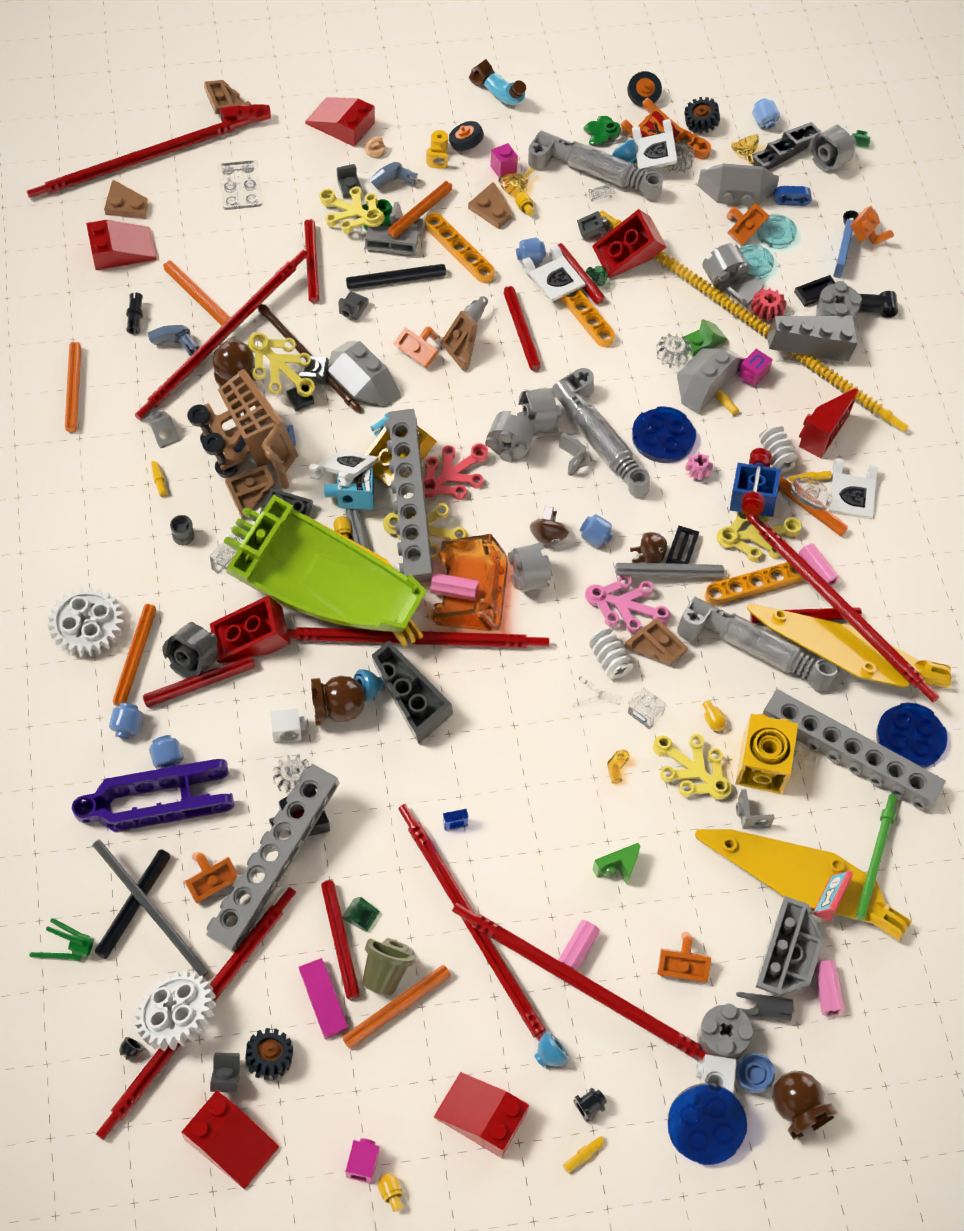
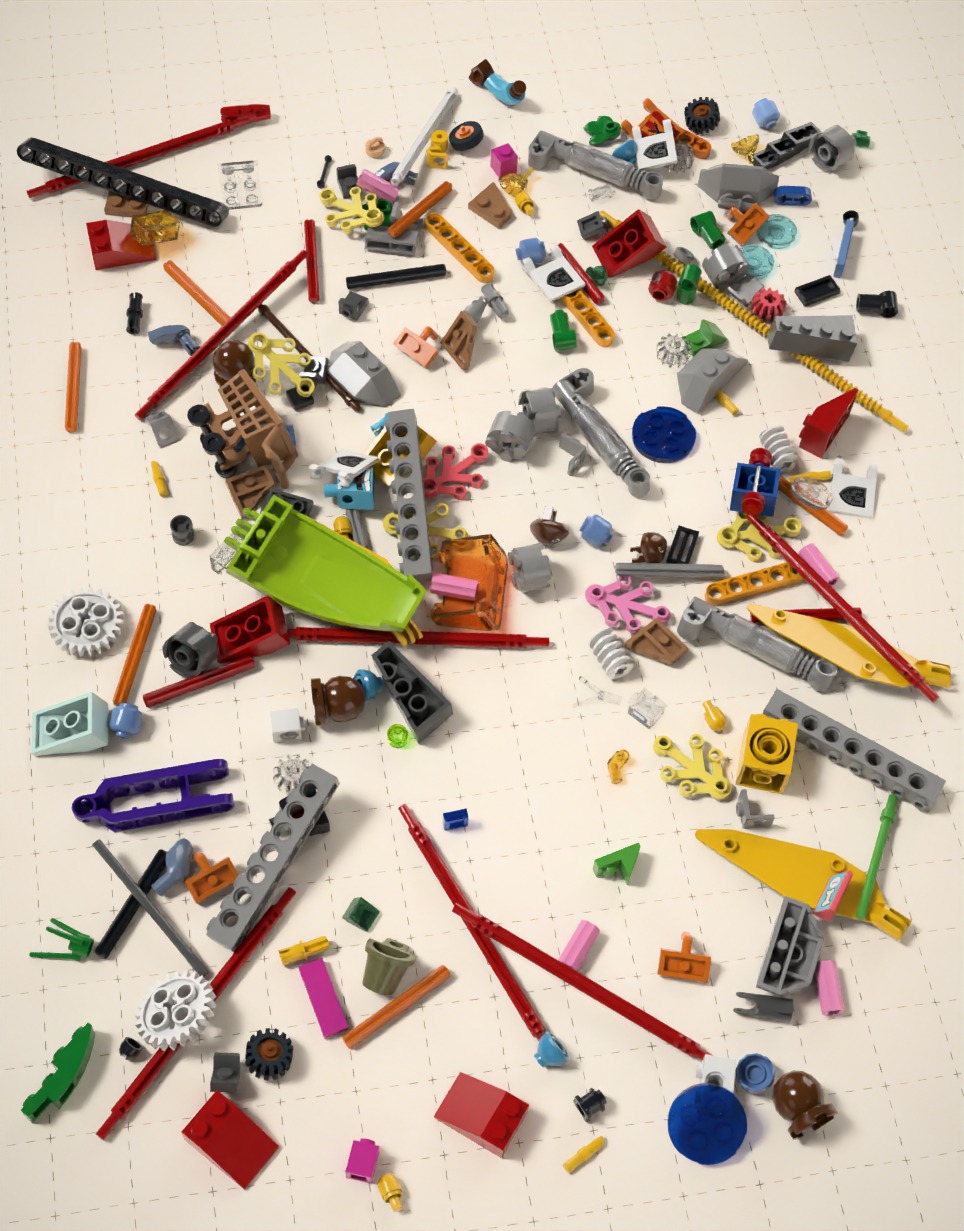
medium blue head [149,735,184,769] -> none
medium nougat wing [204,80,251,114] -> none
red slope [305,97,375,147] -> none
red axle [321,880,360,1000] -> none
red axle [503,286,541,371] -> none
black wheel [627,71,662,107] -> none
bright pink gear [685,452,713,481] -> none
light grey brick [697,1003,753,1061] -> none
dark pink brick [738,348,773,387] -> none
light grey brick [816,281,862,323] -> none
orange plate [850,206,894,245] -> none
clear blue tile [876,702,948,768] -> none
none -> black beam [16,137,229,227]
none -> green slope [21,1022,95,1124]
none -> light aqua slope [31,692,108,756]
none -> clear yellow brick [130,210,180,246]
none -> sand blue arm [151,838,193,897]
none -> yellow axle [278,936,330,966]
none -> black hinge [317,155,332,189]
none -> bright pink axle [356,169,400,204]
none -> clear neon green bush [387,724,408,748]
none -> white piece [390,87,458,186]
none -> light grey axle [481,283,509,319]
none -> green piece [550,310,577,351]
none -> red head [648,270,678,301]
none -> light grey tile [673,247,694,264]
none -> green piece [677,264,702,305]
none -> green piece [690,211,726,250]
none -> light grey axle [718,196,753,214]

